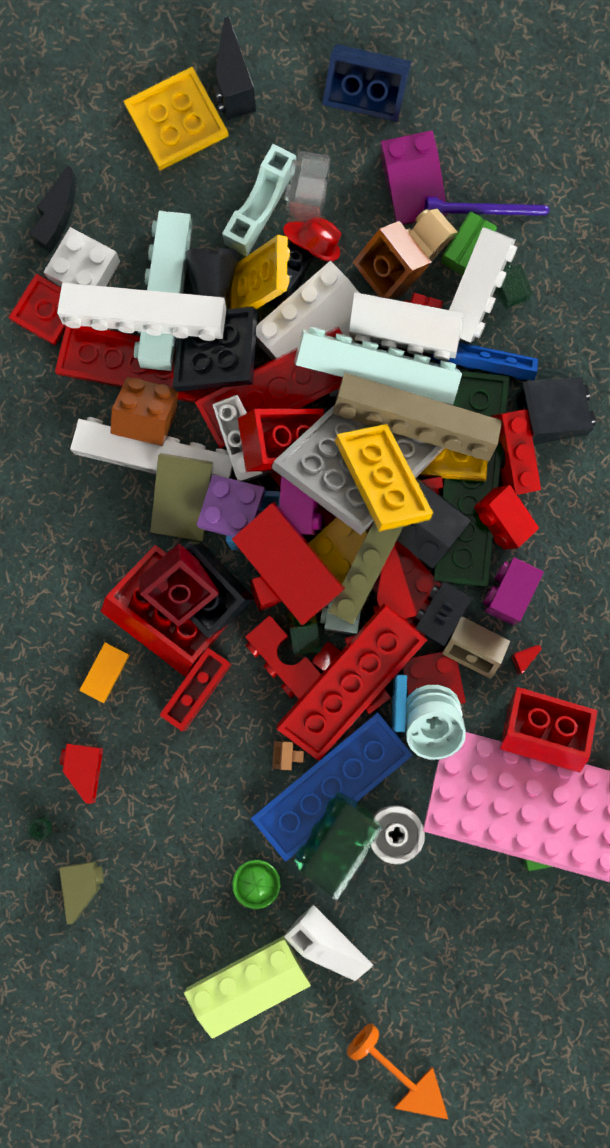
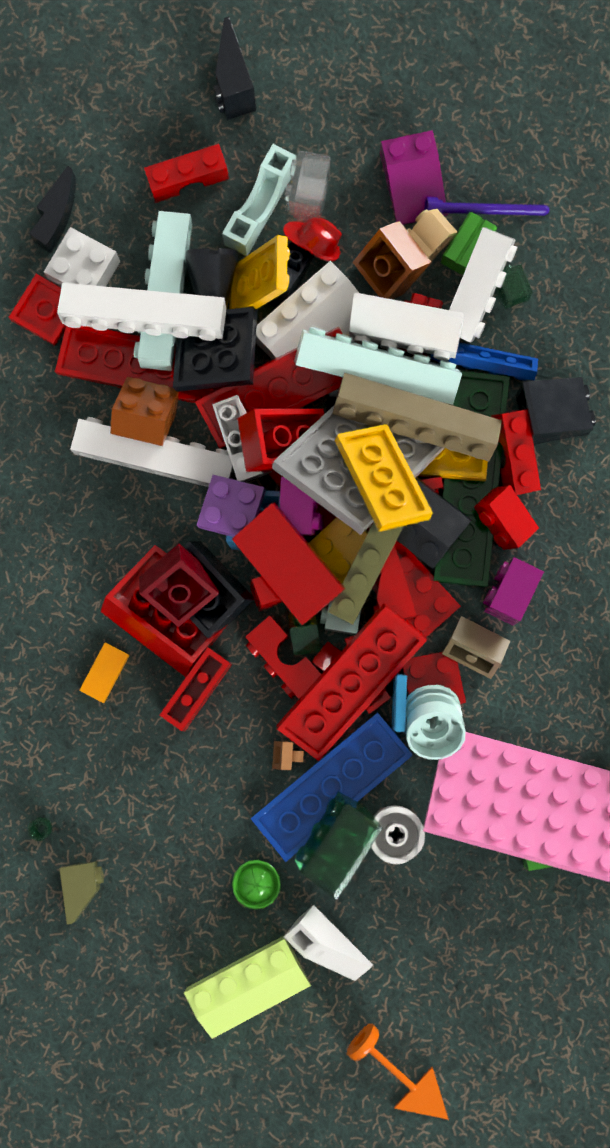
red slope [60,744,103,804] -> none
yellow plate [124,66,229,171] -> none
olive tile [150,453,213,541] -> none
dark blue slope [322,44,412,122] -> none
black brick [413,581,472,647] -> none
red brick [500,687,598,773] -> none
red slope [511,645,541,675] -> none
none -> red arch [144,144,229,203]

